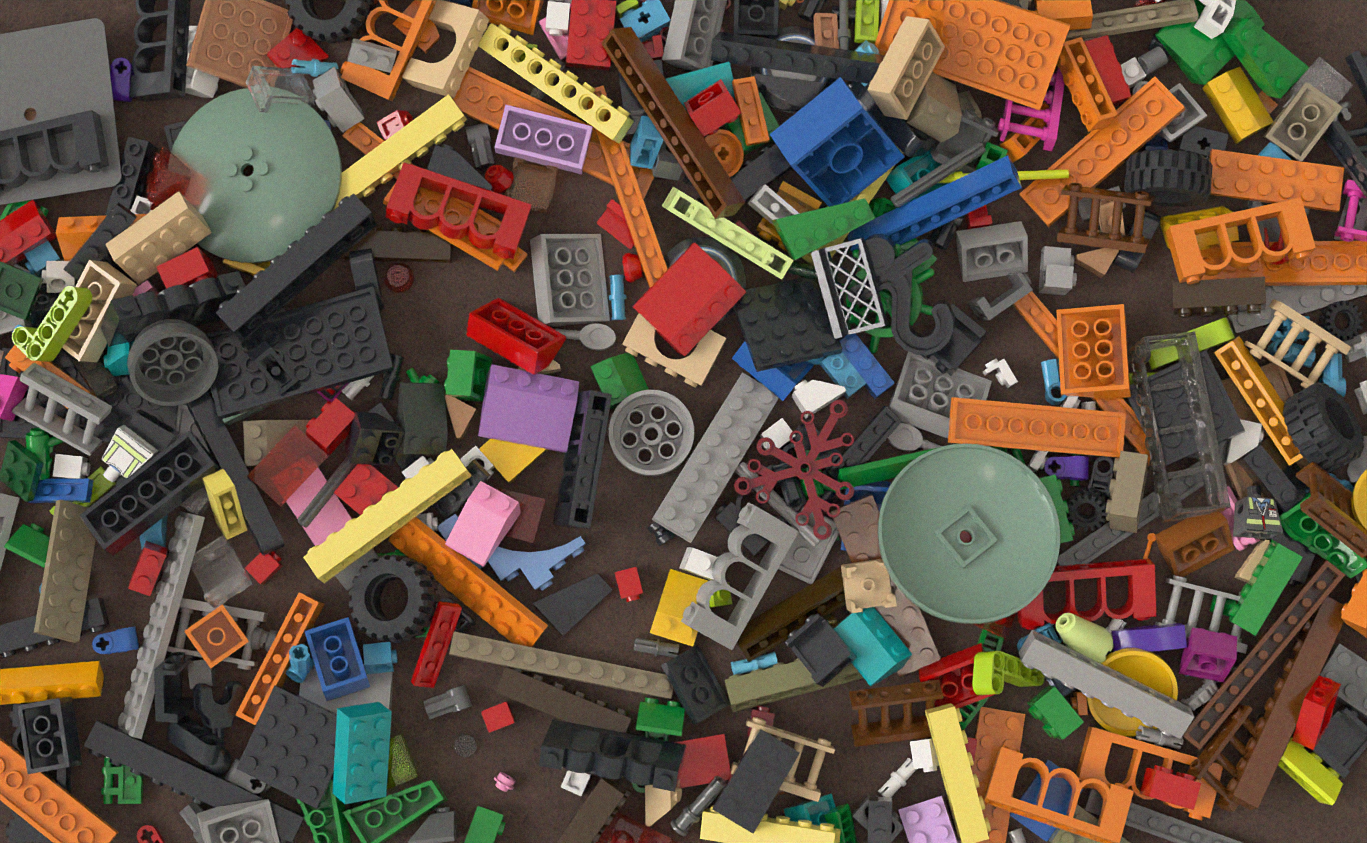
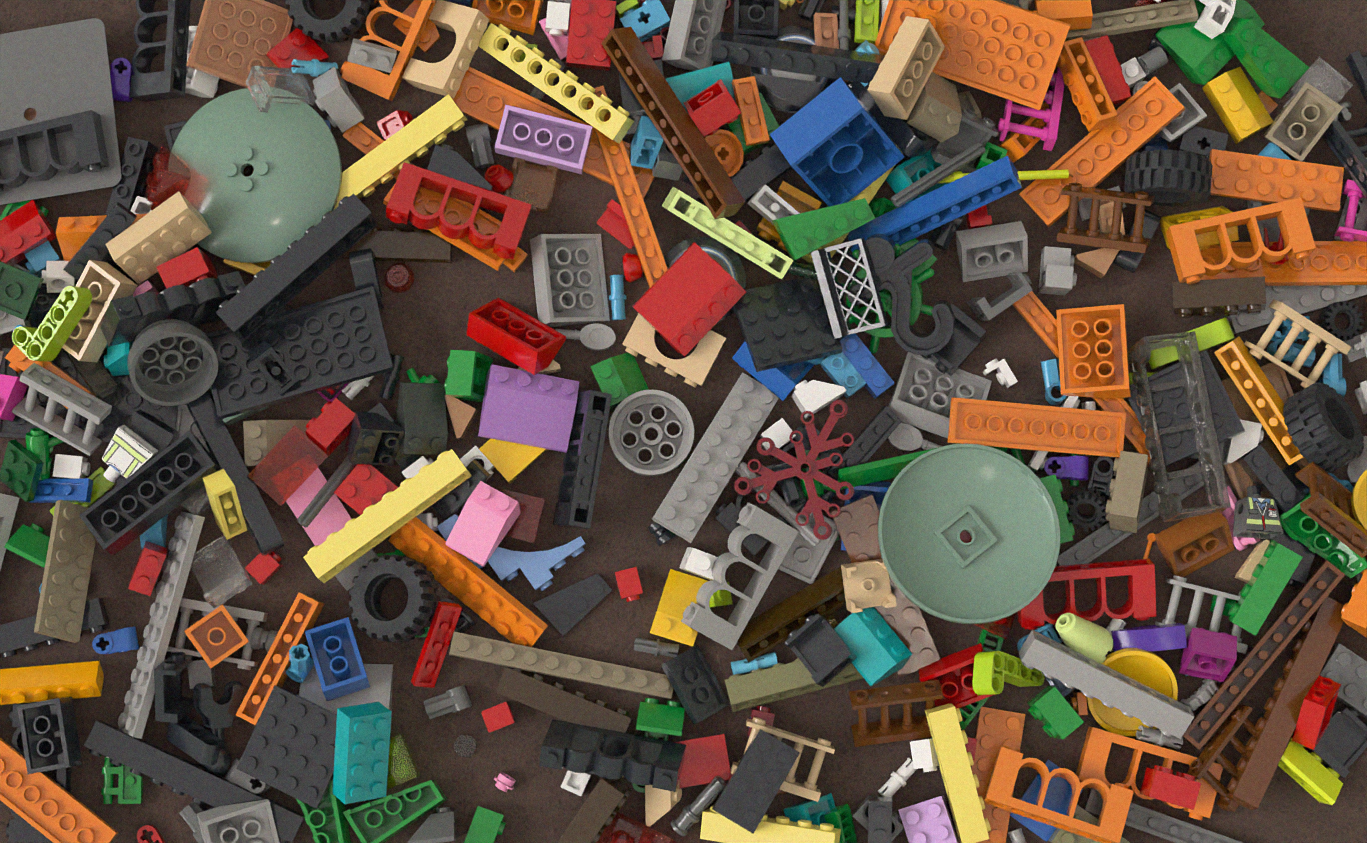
dark azure brick [363,642,397,675] -> none

